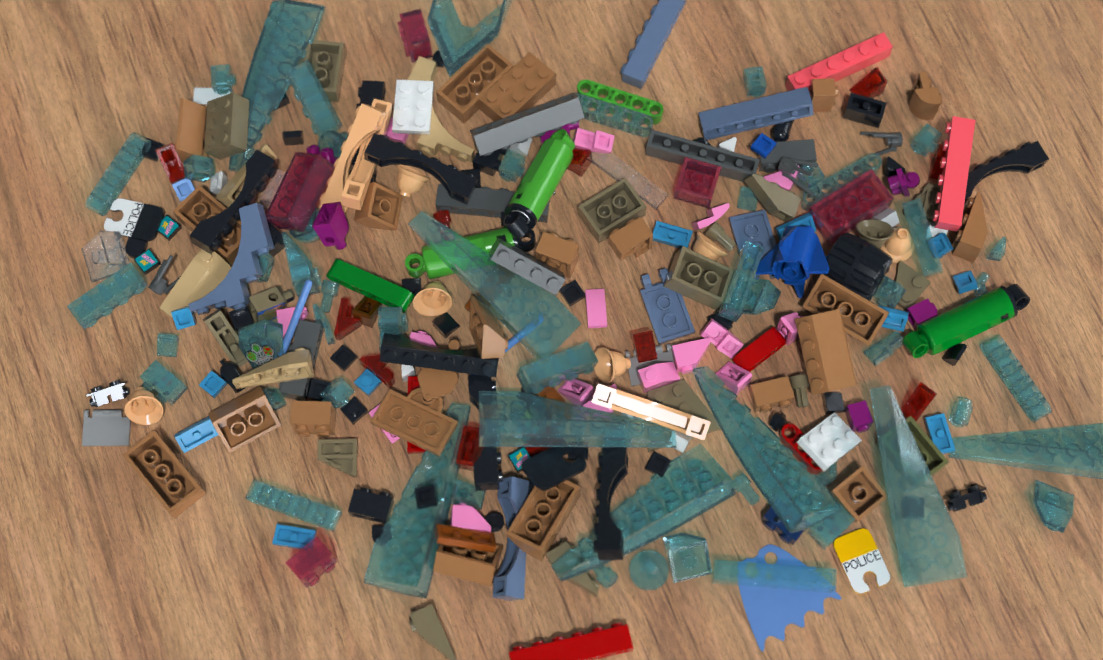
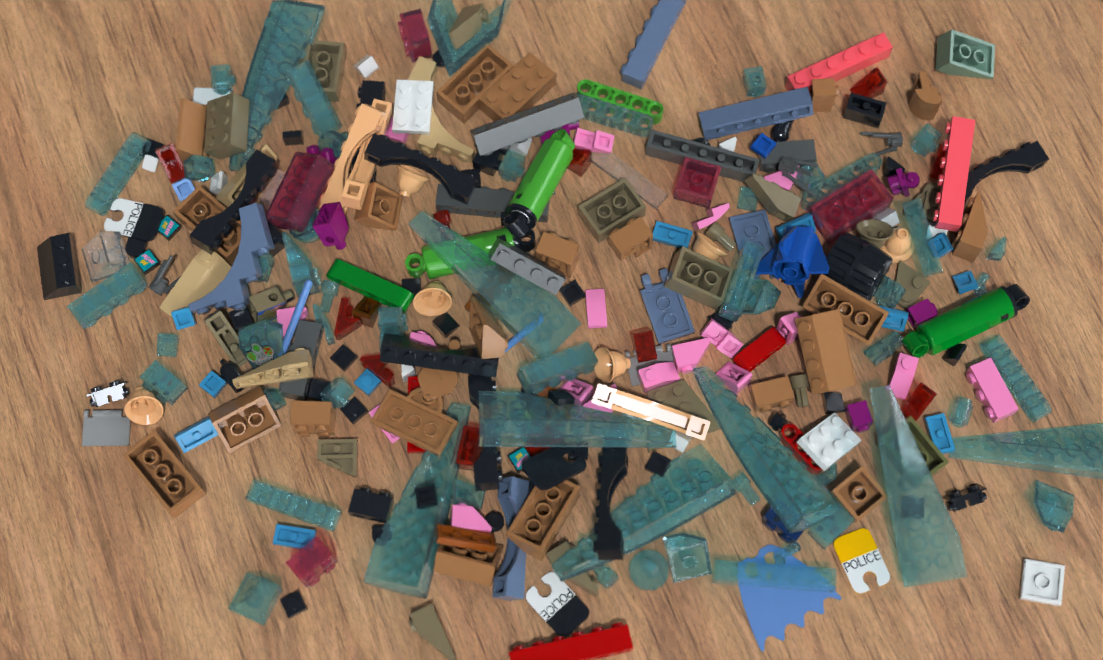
none -> black slope [37,233,82,300]
none -> white sticker [142,154,158,172]
none -> clear light blue slope [228,573,283,626]
none -> black plate [280,591,308,619]
none -> white slope [353,55,379,79]
none -> dark tan slope [448,3,489,49]
none -> piece [526,572,589,637]
none -> black tile [548,390,575,406]
none -> clear light blue arm [773,542,801,565]
none -> bright pink slope [886,353,919,400]
none -> sand green slope [936,29,995,79]
none -> bright pink brick [966,358,1018,423]
none -> white tile [1019,559,1065,606]

